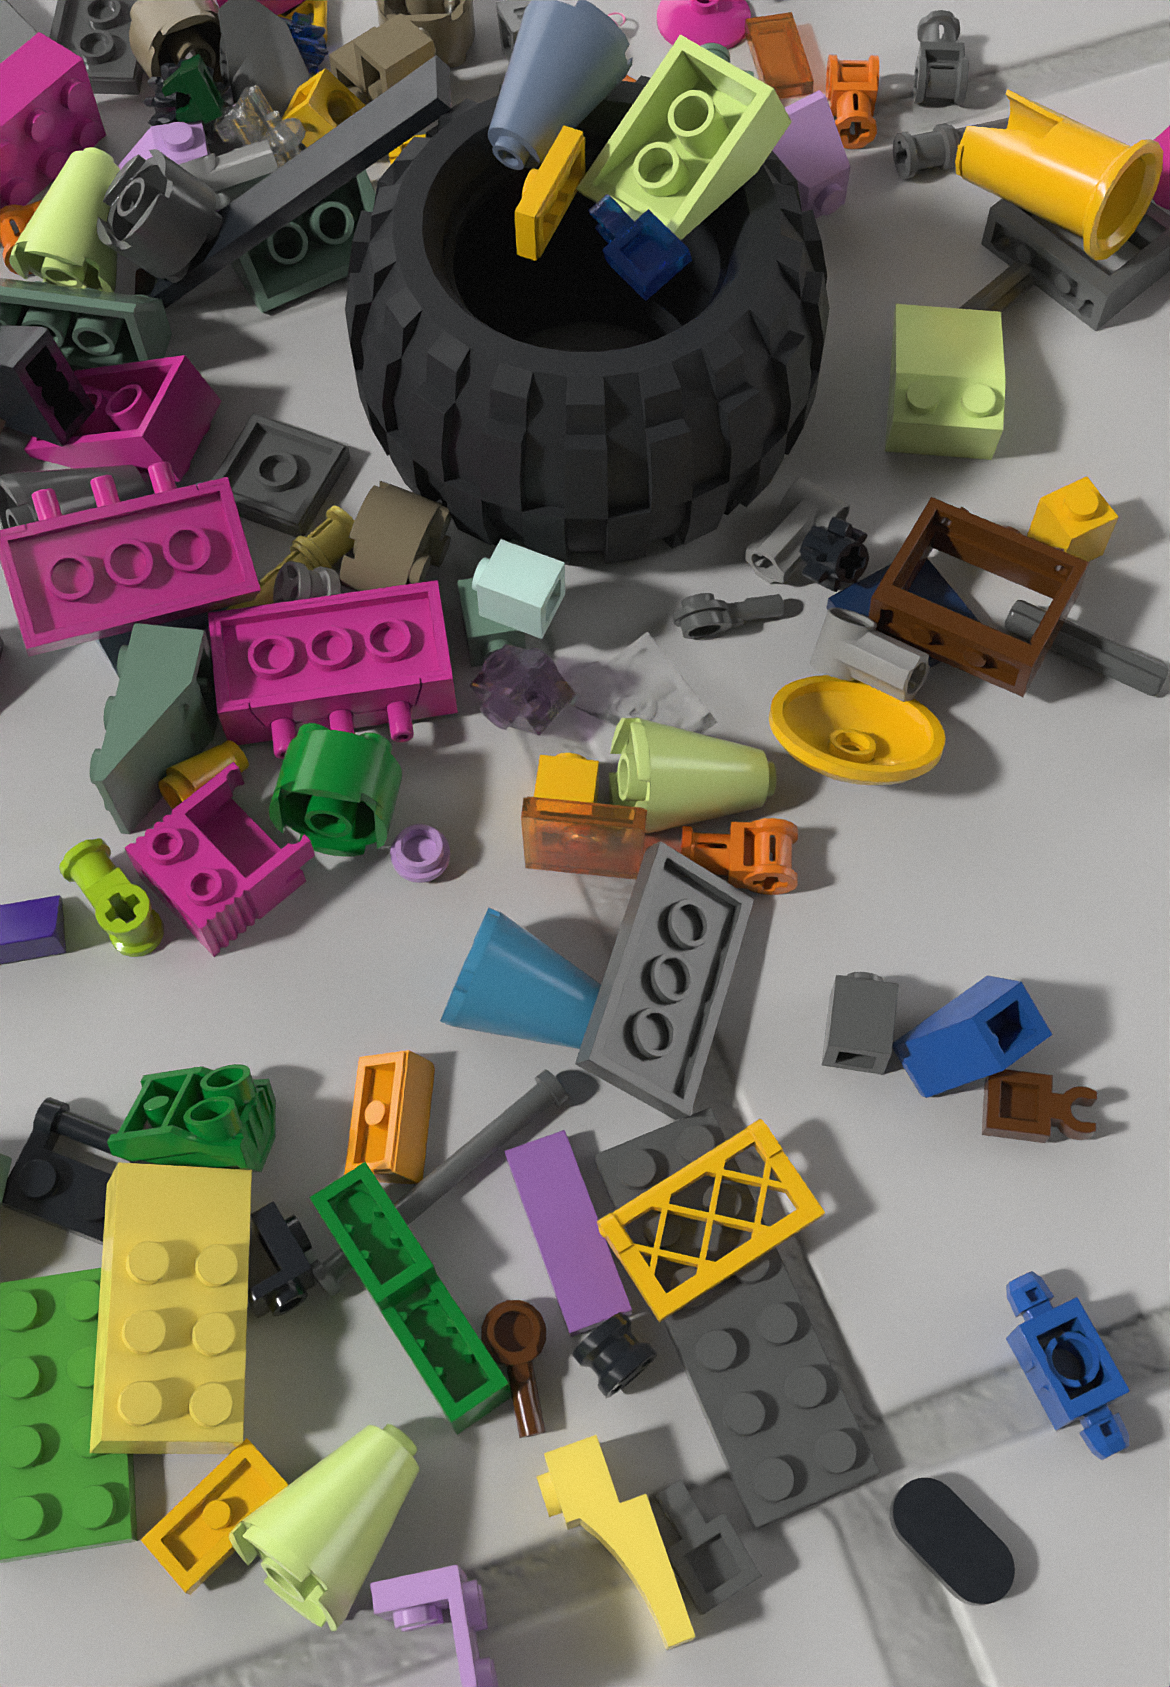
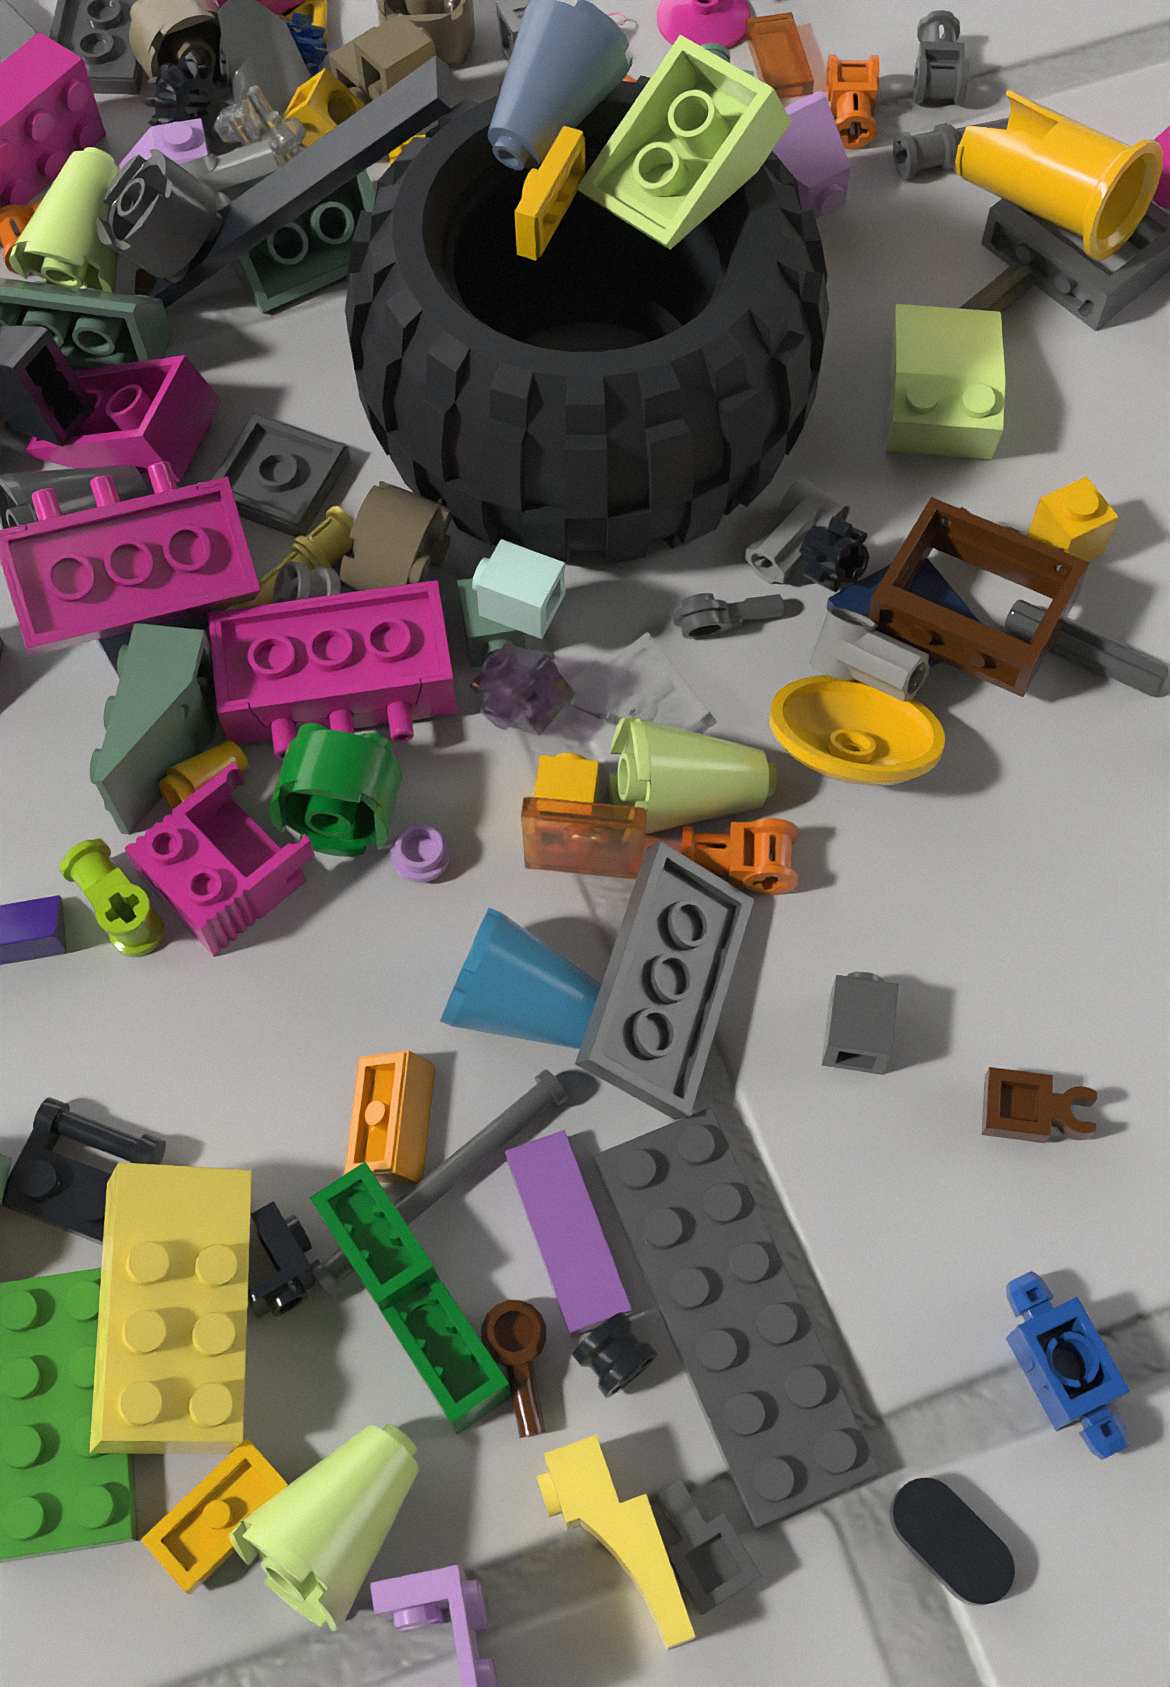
green slope [107,1064,276,1172] -> none
dark green tile [162,54,224,124] -> none
clear blue plate [589,194,692,301] -> none
yellow window [596,1119,825,1323] -> none
blue slope [892,975,1053,1098] -> none

